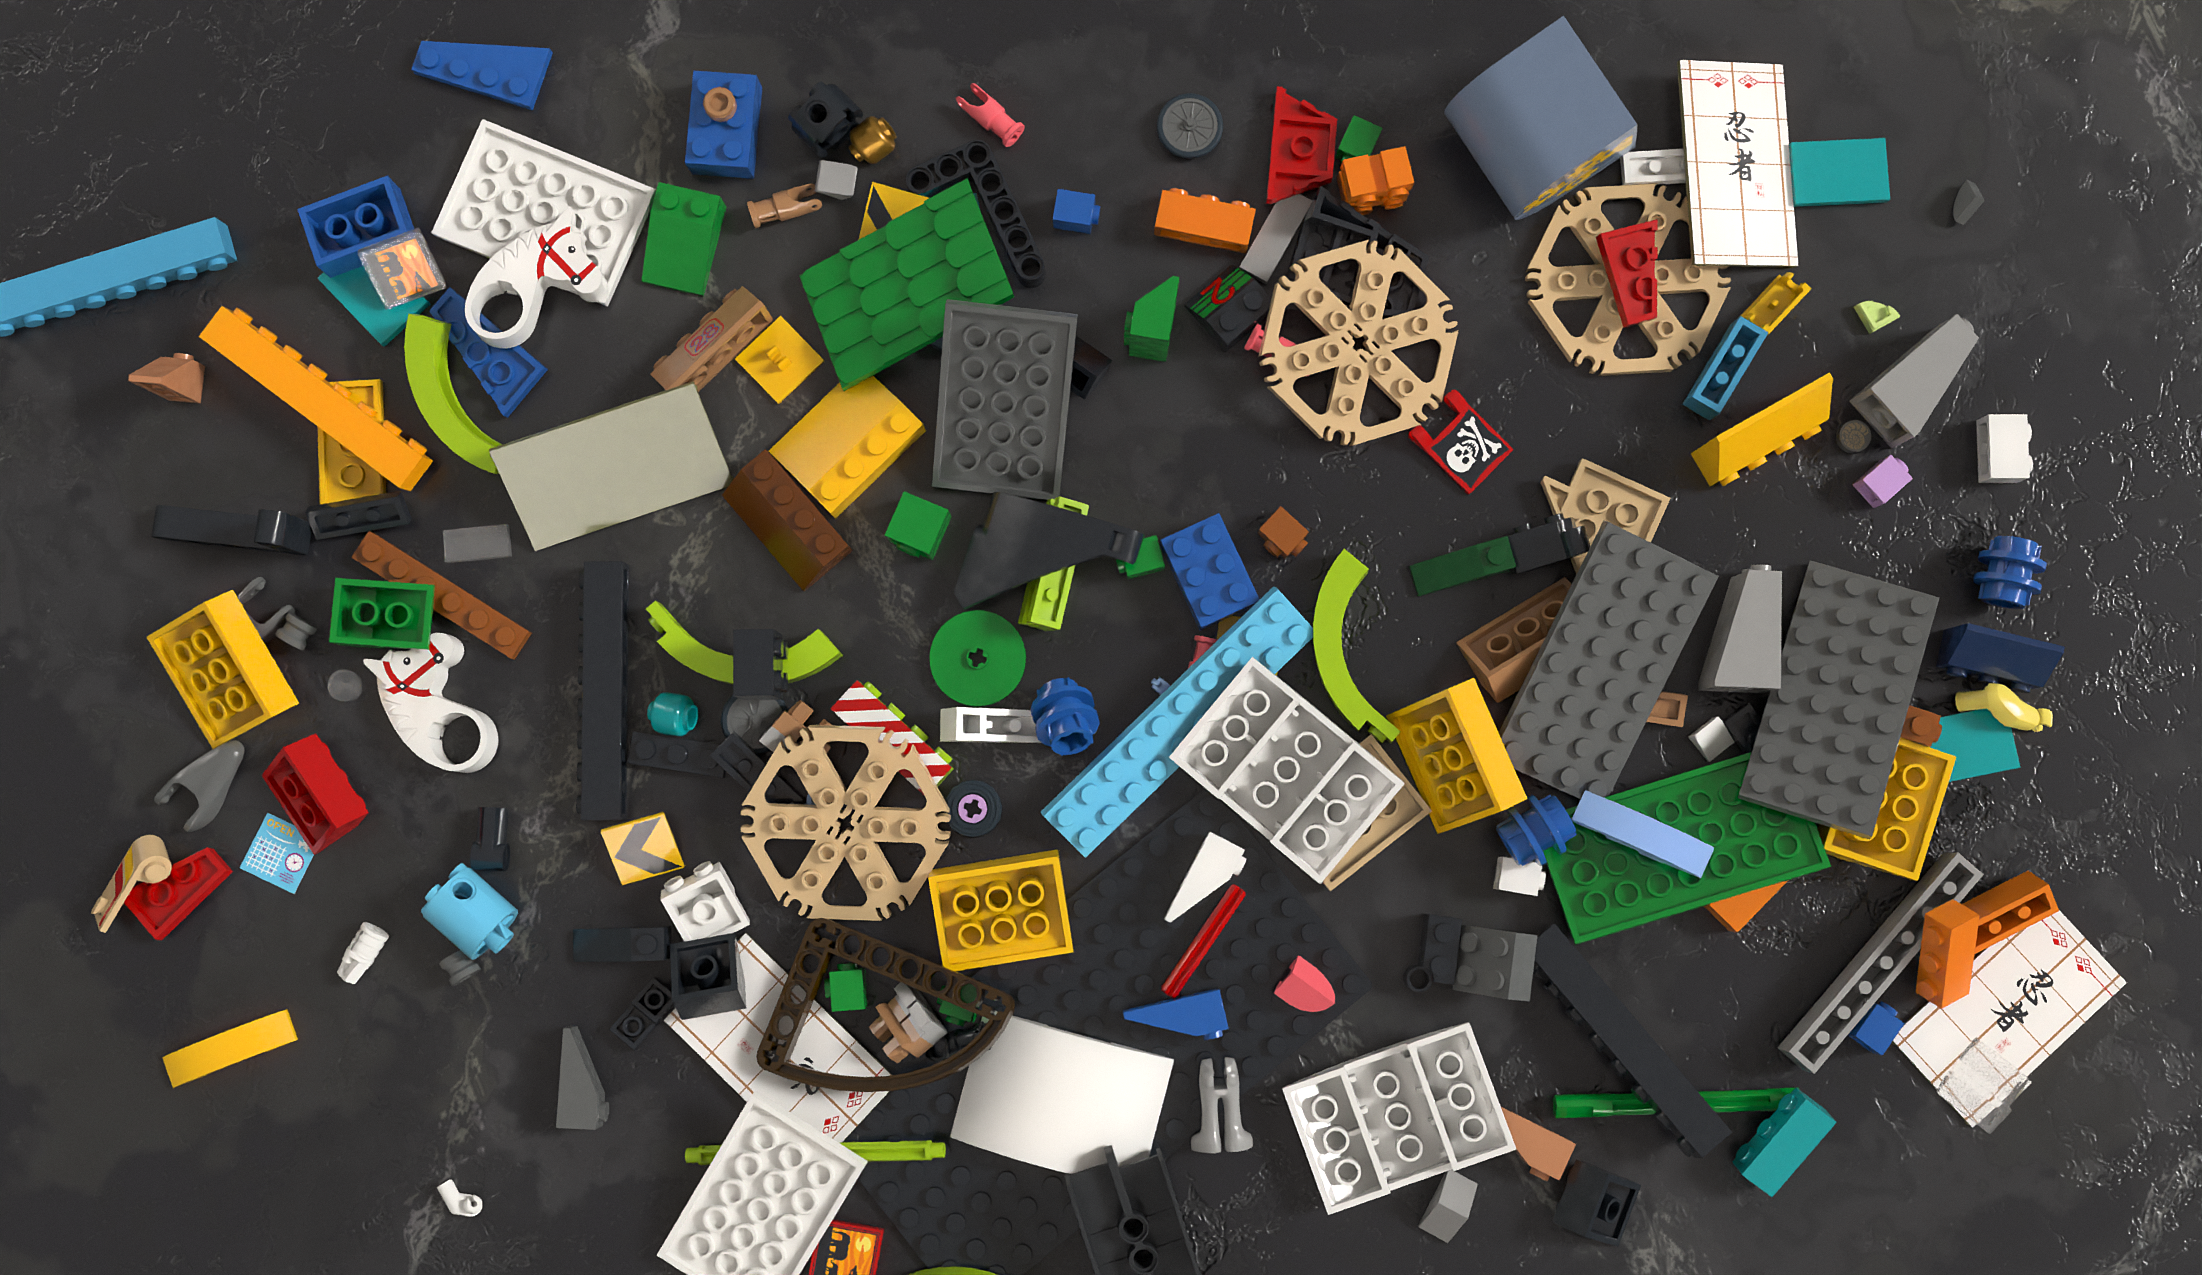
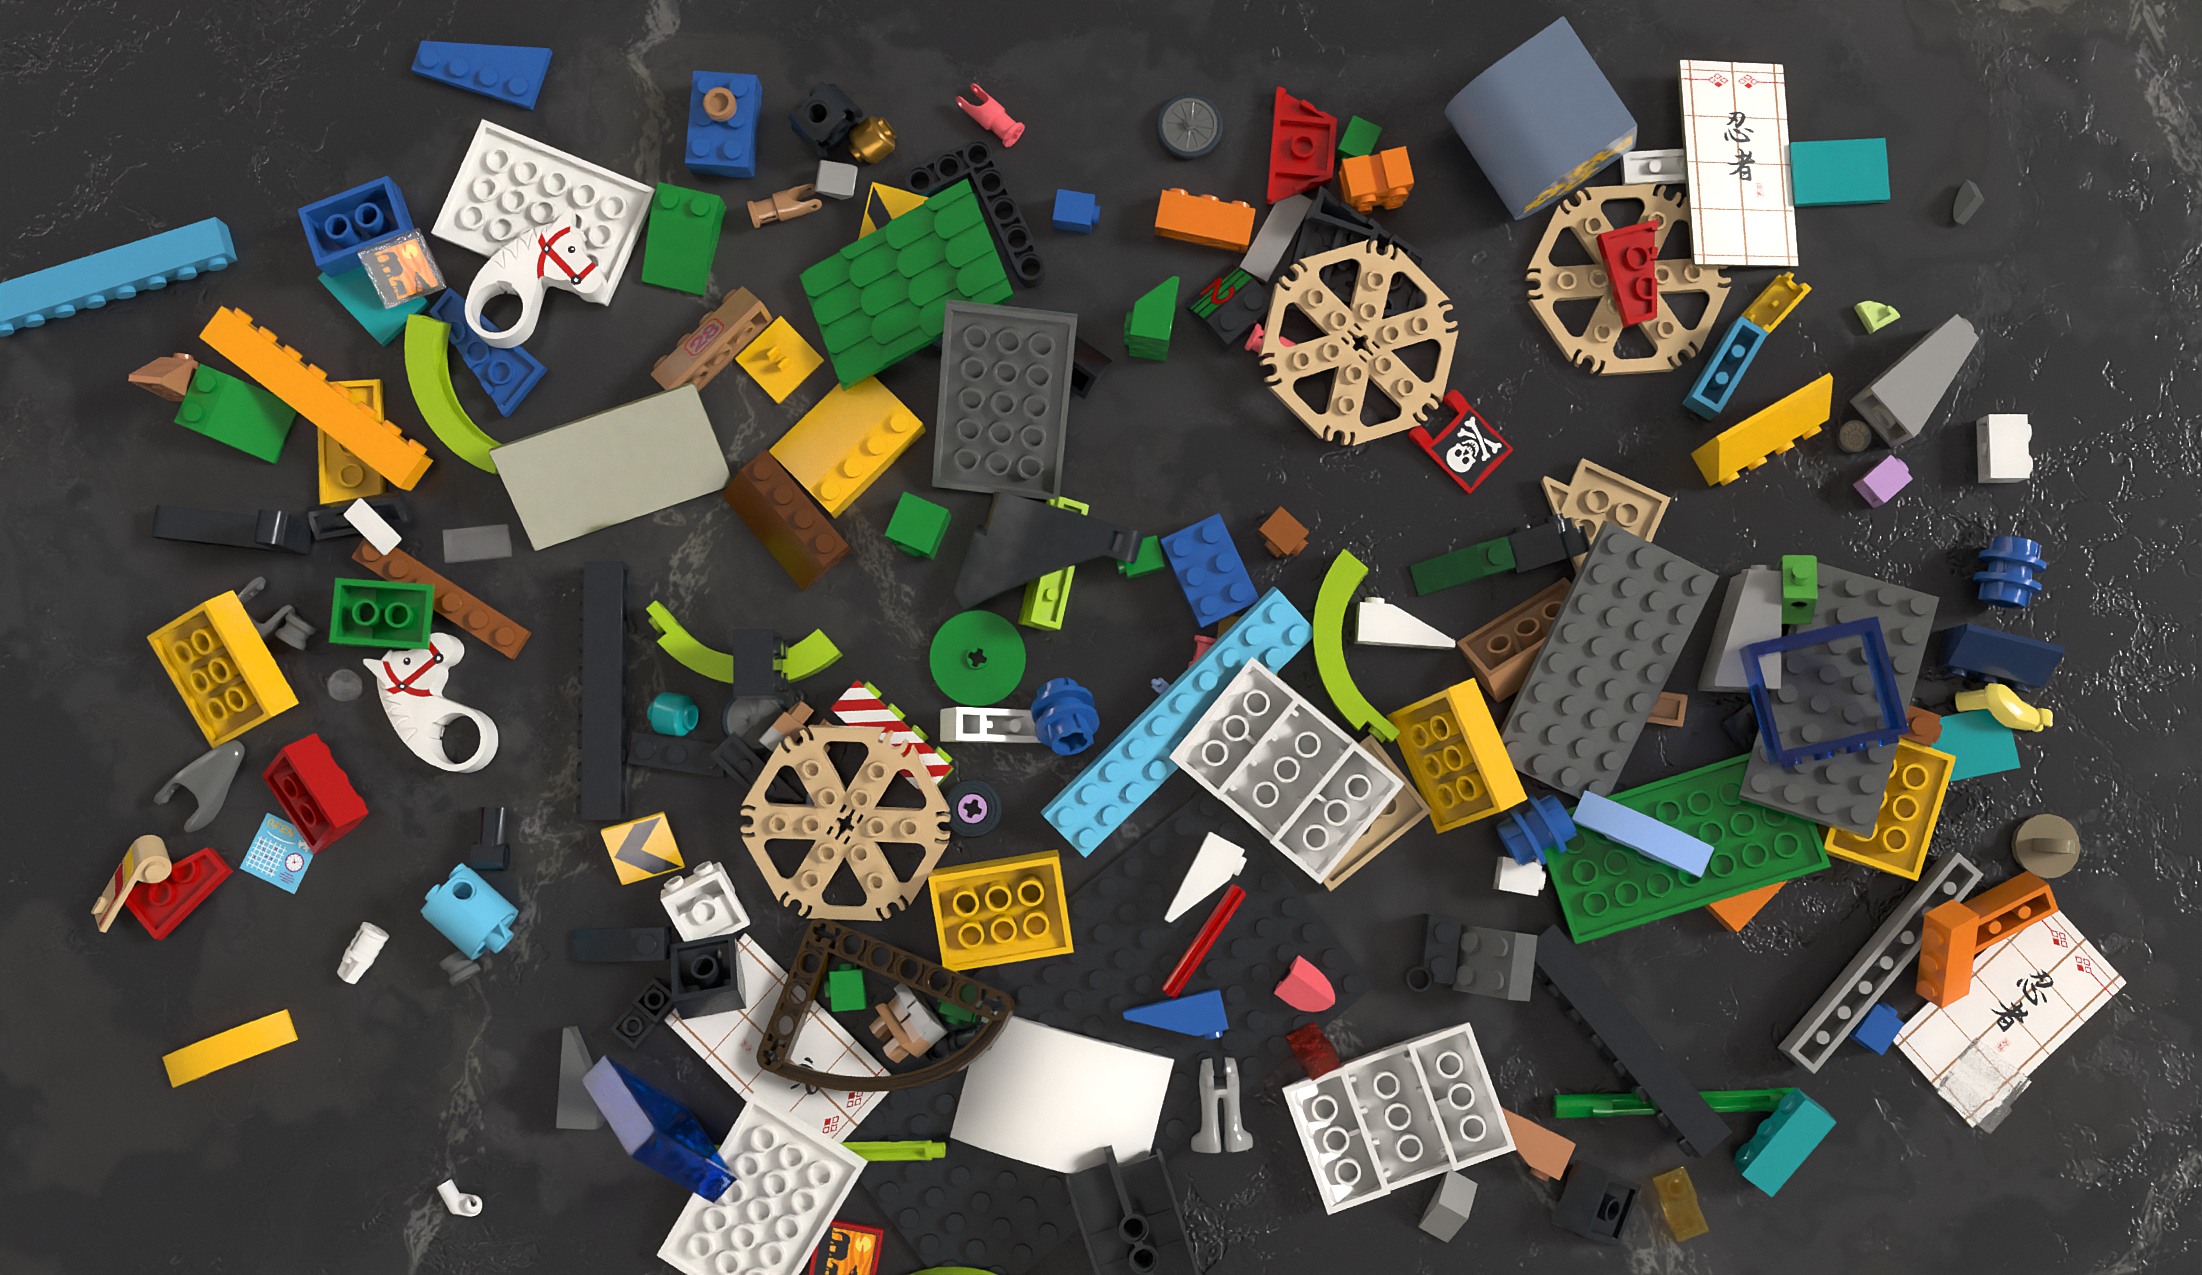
white slope [1688,716,1734,762] -> none
none -> green slope [174,364,299,464]
none -> white sticker [344,498,401,555]
none -> clear blue window [581,1055,737,1204]
none -> clear red brick [1286,1021,1341,1081]
none -> white slope [1354,597,1455,650]
none -> clear yellow slope [1653,1167,1709,1243]
none -> clear blue window [1739,616,1910,768]
none -> bright green torso [1776,555,1818,624]
none -> dark tan tile [2011,814,2080,879]

